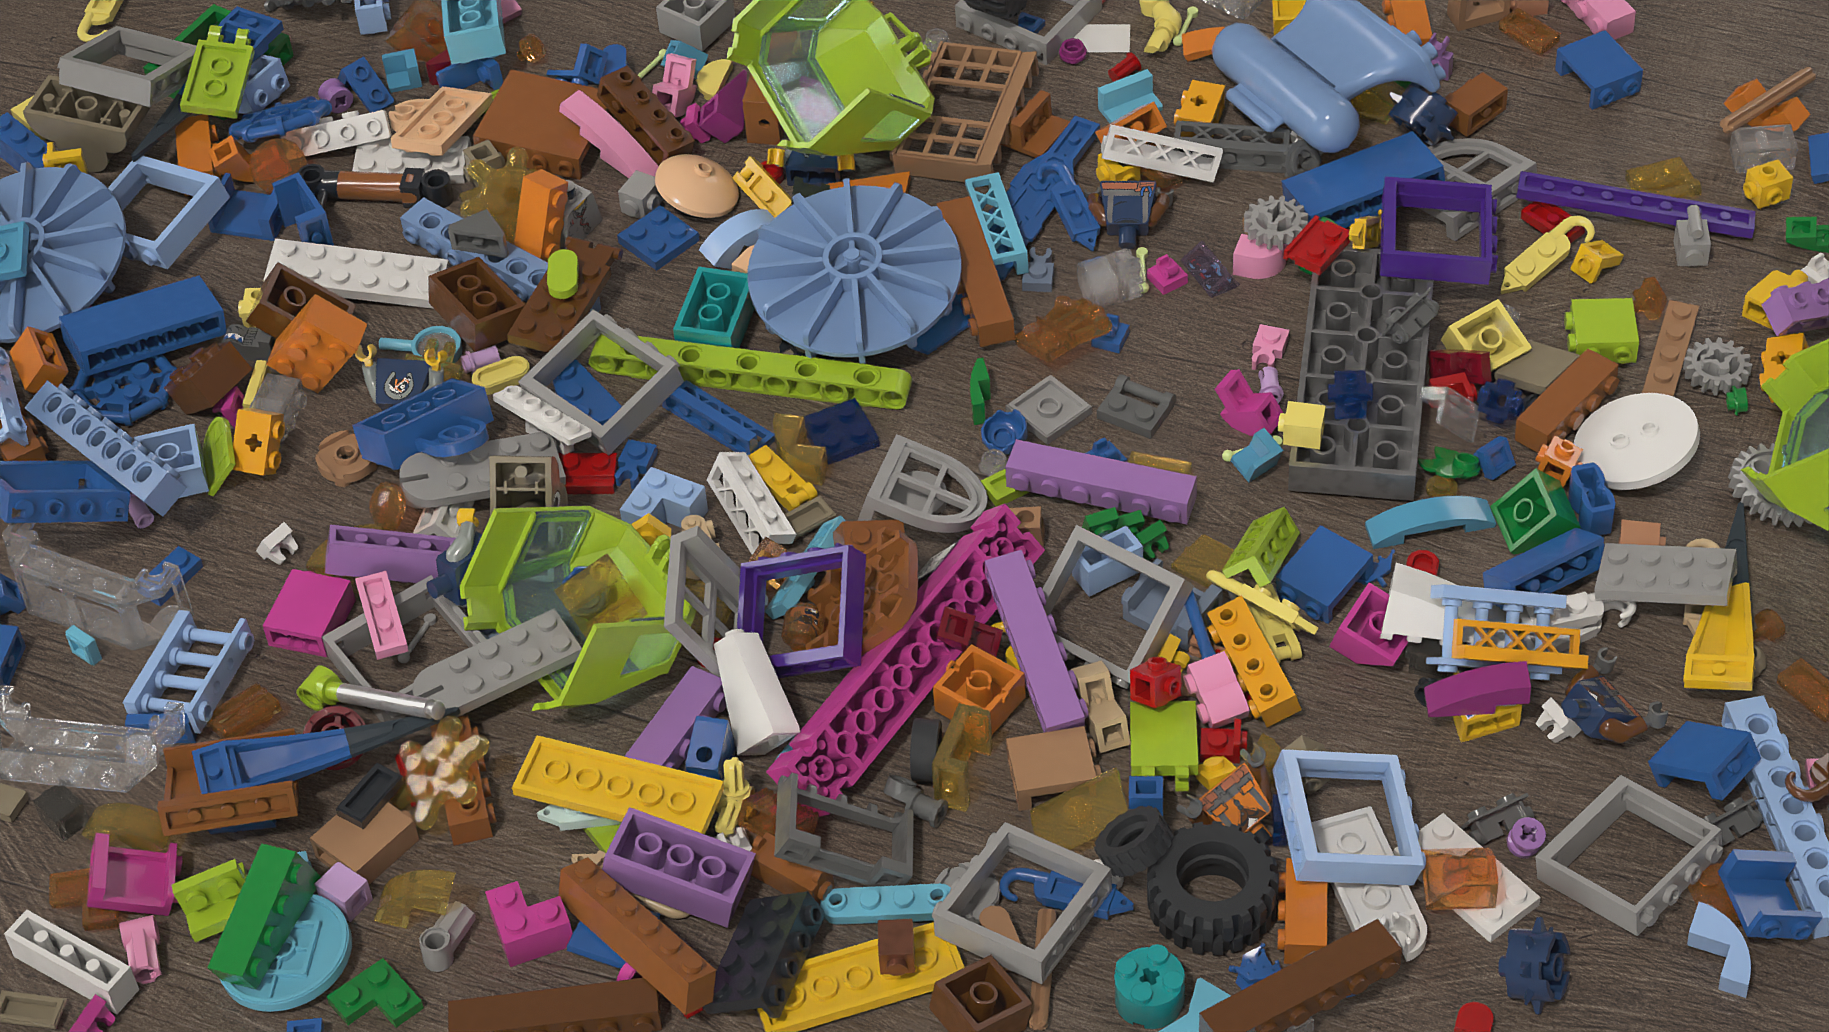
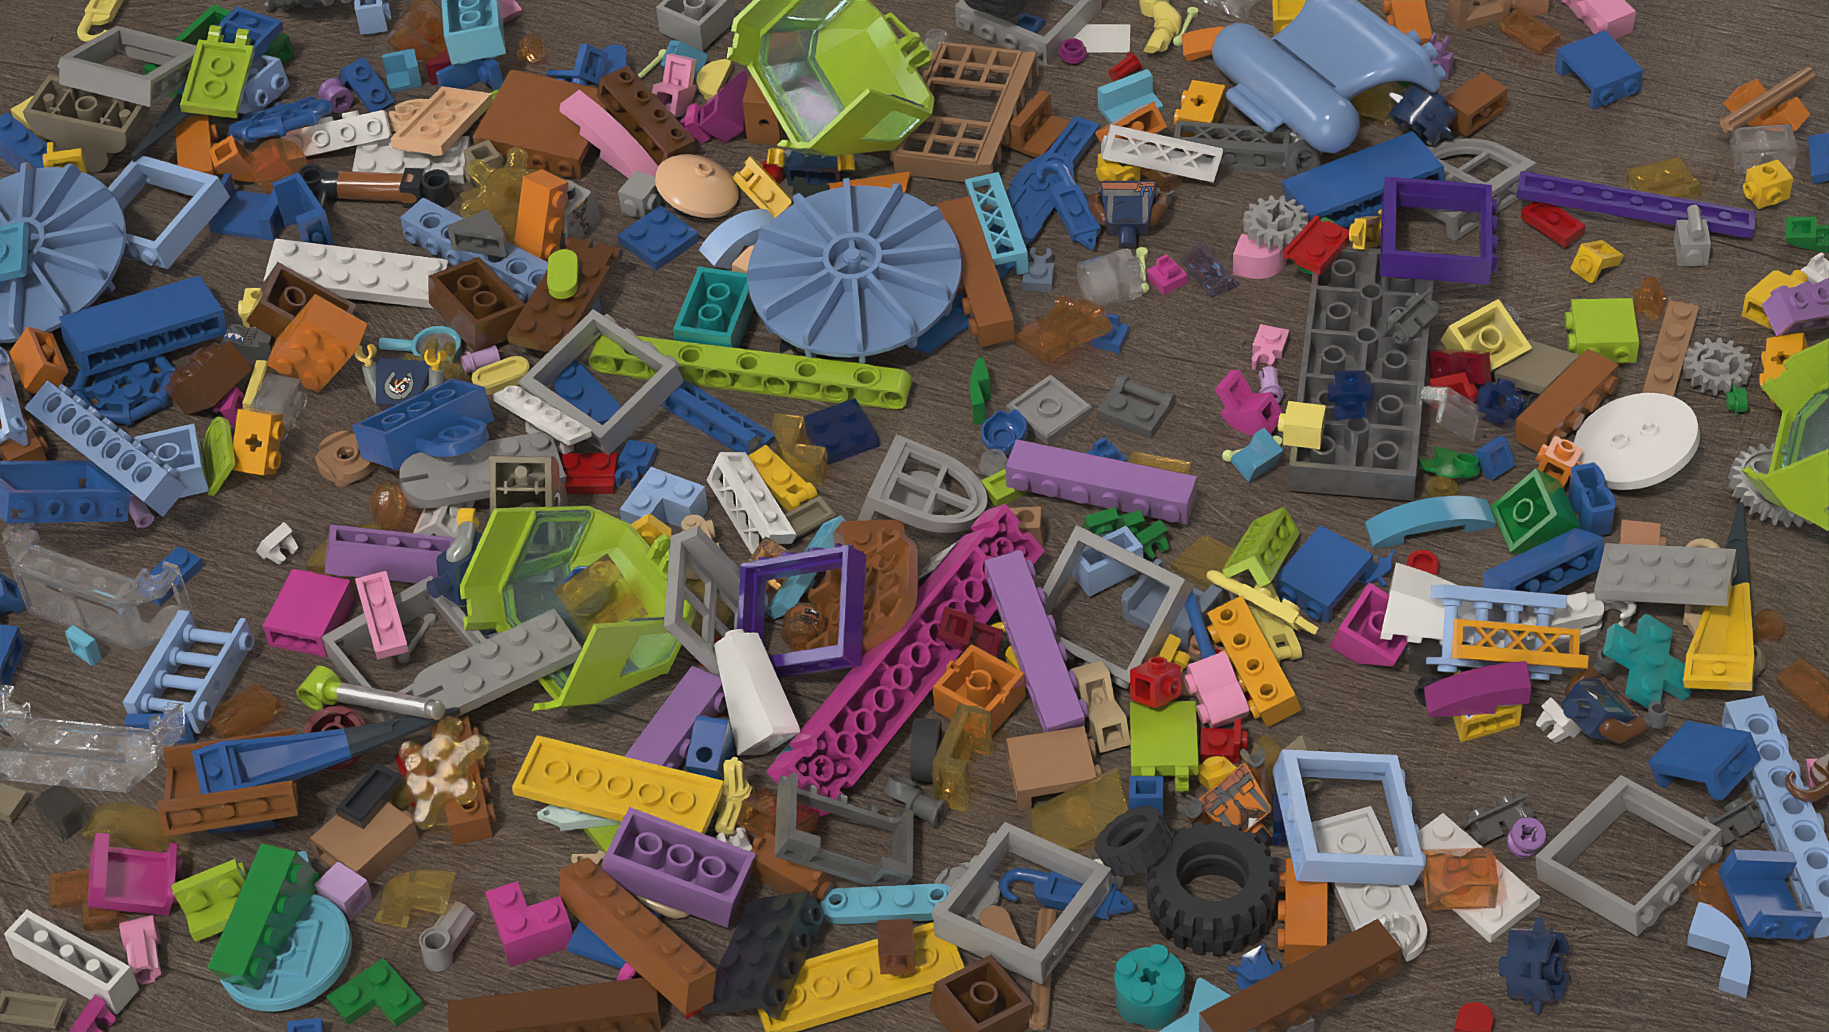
light yellow plate [1501,215,1595,294] -> none
none -> teal plate [1603,614,1692,708]

